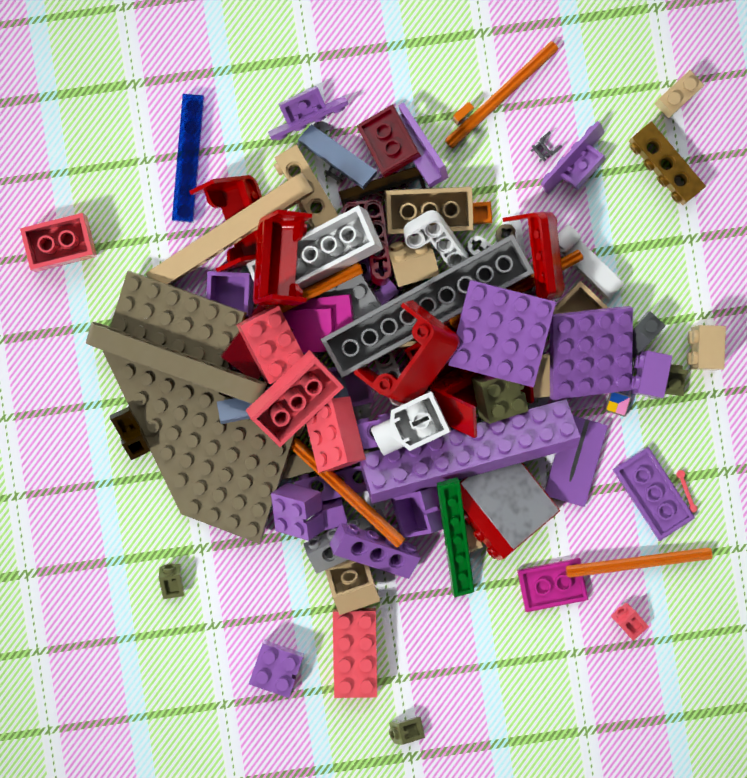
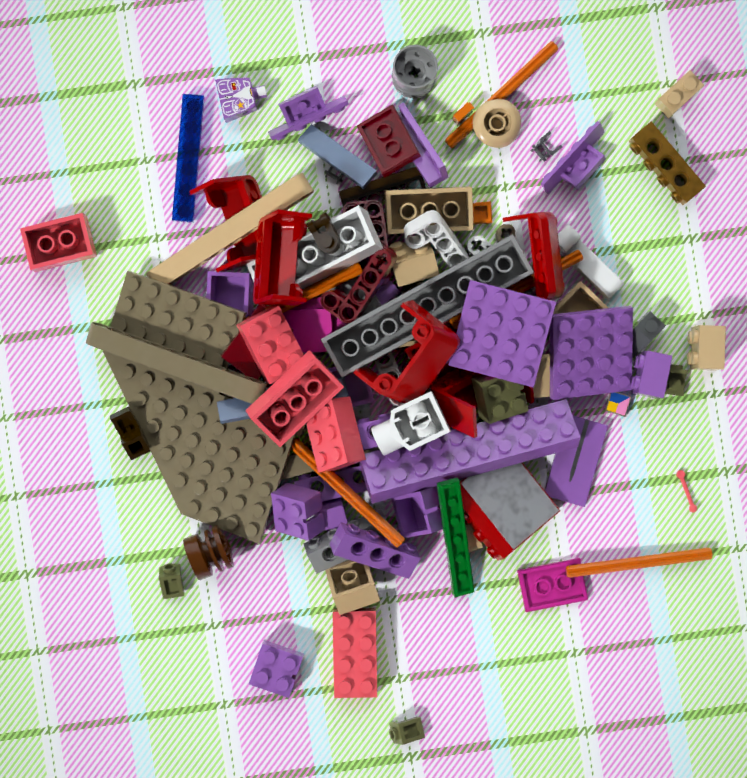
tan brick [274,145,339,229] -> none
coral bracket [611,603,649,641] -> none
medium lavender tile [612,446,695,541] -> none
none -> reddish brown wheel [183,525,234,580]
none -> medium lavender torso [215,77,267,123]
none -> dark brown plate [307,212,341,254]
none -> dark red beam [320,248,397,323]
none -> light grey wheel [392,44,438,99]
none -> tan hat [473,99,521,148]

